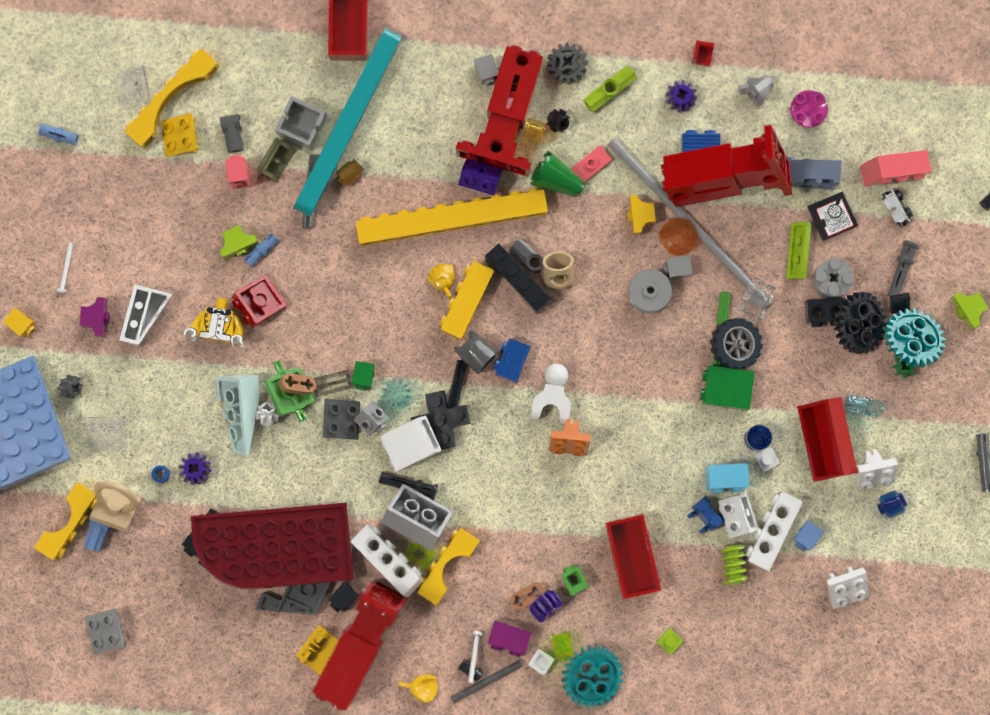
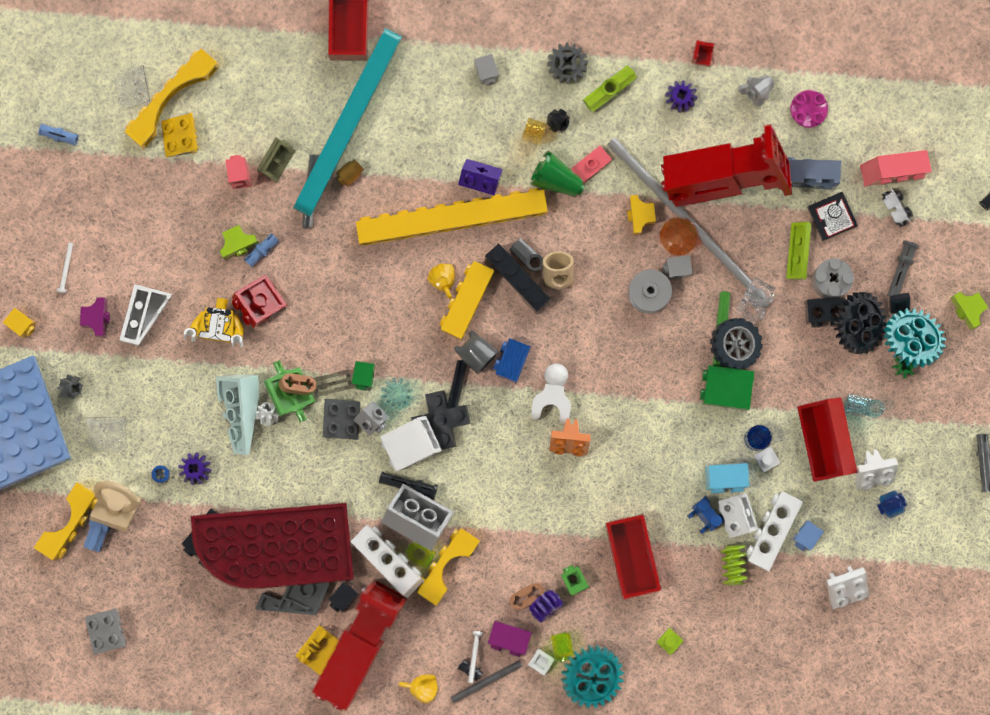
dark grey piece [220,114,244,153] -> none
light grey piece [275,96,327,150] -> none
red brick [455,45,543,177] -> none
blue brick [681,130,721,153] -> none

